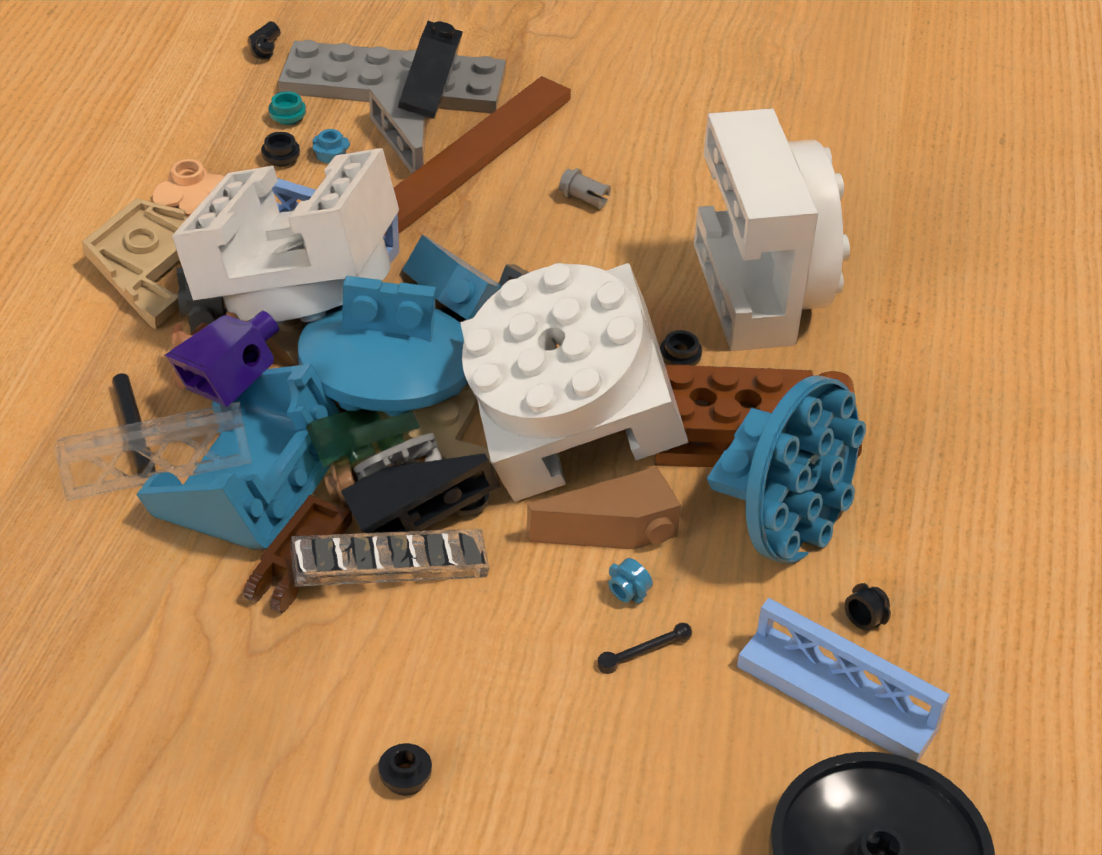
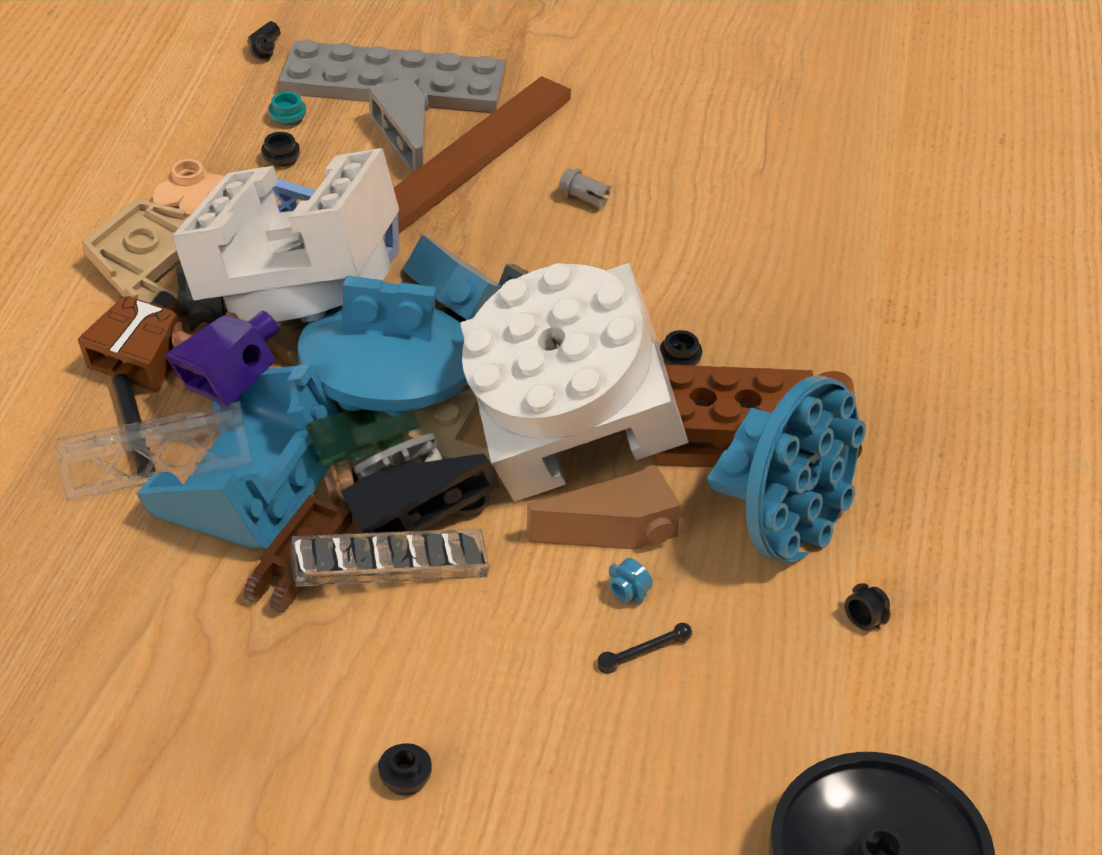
dark azure plate [312,129,350,163] -> none
black slope [398,21,463,119] -> none
white piece [694,108,850,351] -> none
light blue fence [737,598,950,762] -> none
none -> dark orange torso [77,291,180,393]

